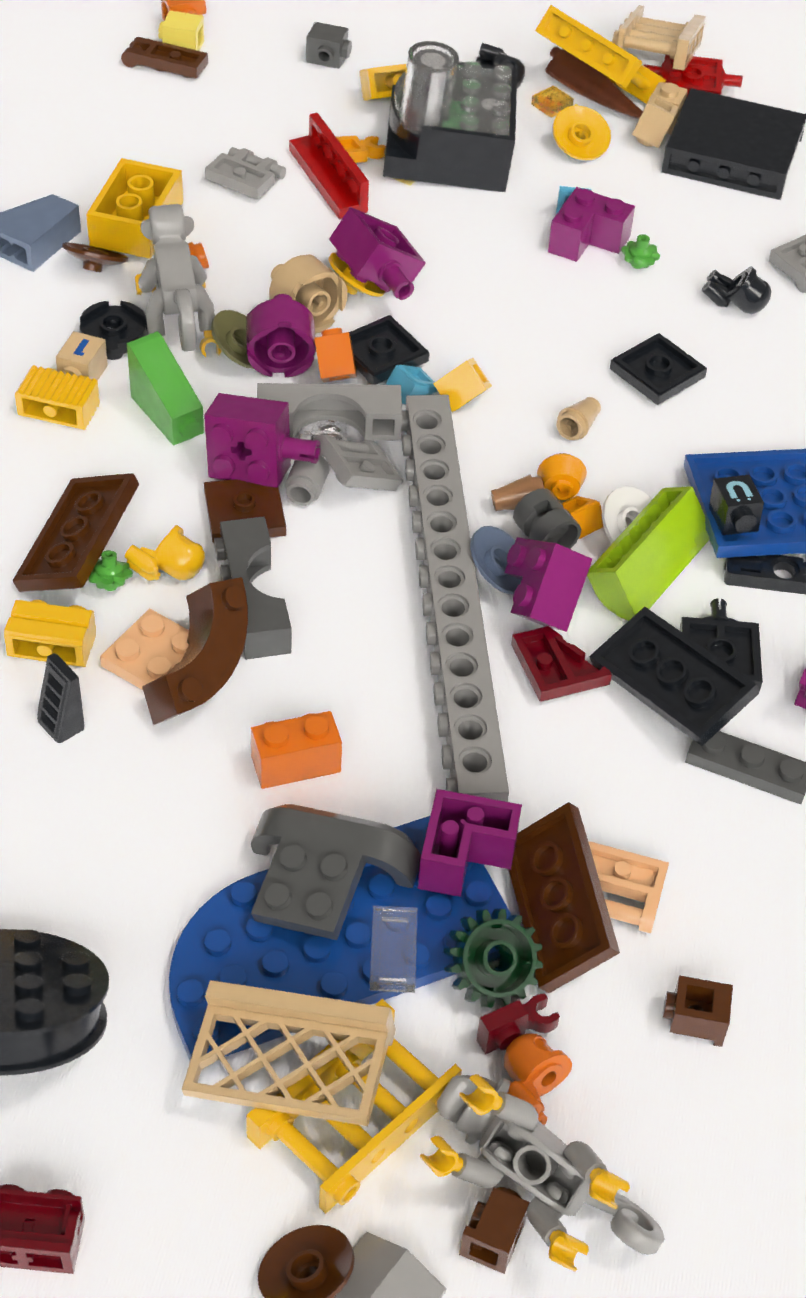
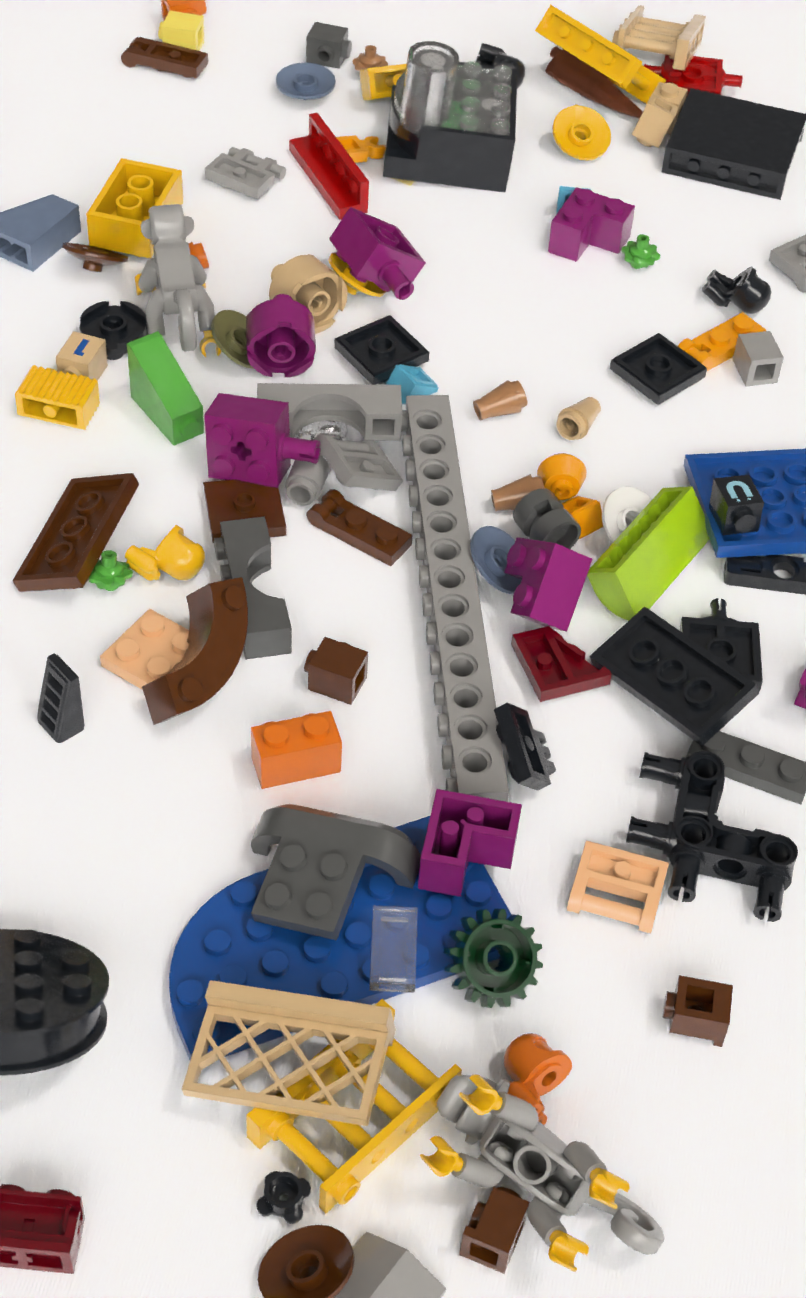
yellow brick [4,600,96,667] -> none
orange brick [314,328,357,383] -> none
yellow panel [433,358,492,412] -> none
dark red plate [476,994,560,1055] -> none
reddish brown plate [509,802,620,993] -> none
clear yellow tile [531,85,574,118] -> none
none -> black plate [256,1171,311,1224]
none -> sand blue dish [276,63,335,100]
none -> reddish brown brick [304,637,368,705]
none -> reddish brown plate [306,489,413,566]
none -> medium nougat plant [352,45,388,71]
none -> medium nougat cone [473,380,528,420]
none -> black hinge [494,702,556,791]
none -> black pin [626,751,798,922]
none -> light orange plate [678,312,766,371]
none -> light grey brick [733,331,784,387]

